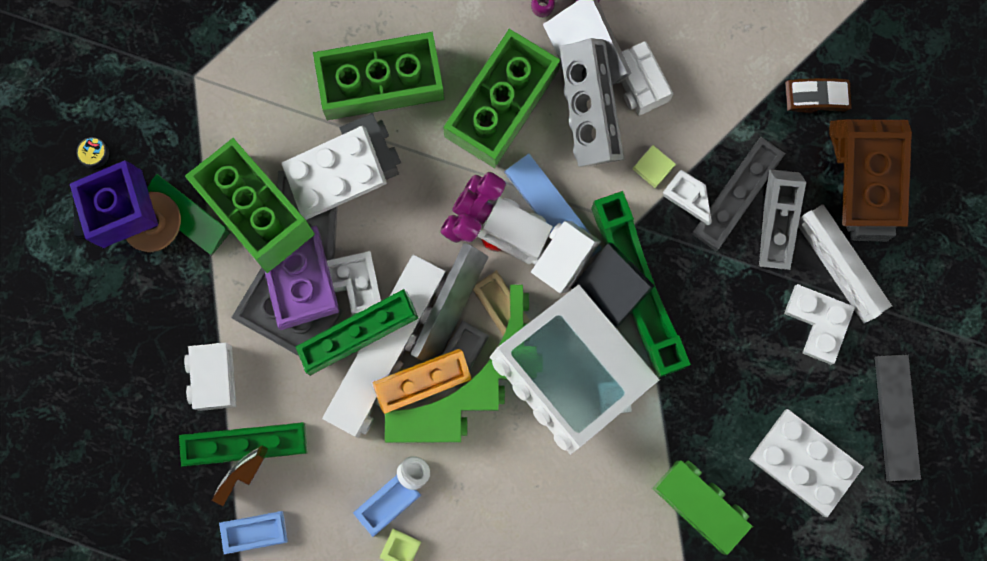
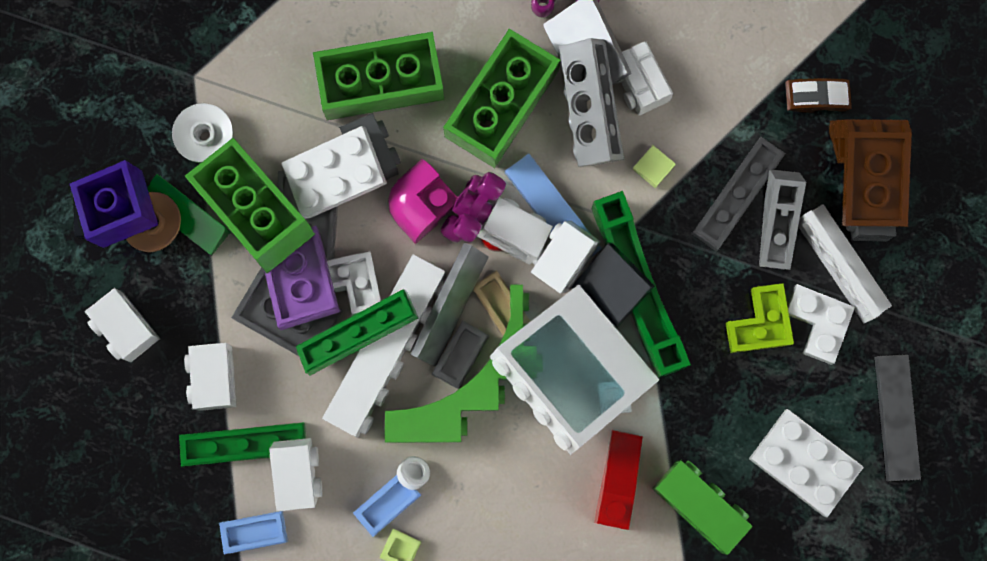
tile [76,137,109,169] -> none
reddish brown slope [212,445,268,506] -> none
light orange plate [372,349,472,414] -> none
white tile [663,170,712,225] -> none
none -> white brick [85,288,160,362]
none -> white dish [172,103,233,163]
none -> white brick [269,438,322,511]
none -> dark pink brick [388,159,458,244]
none -> red slope [594,430,643,530]
none -> lime plate [726,283,794,353]

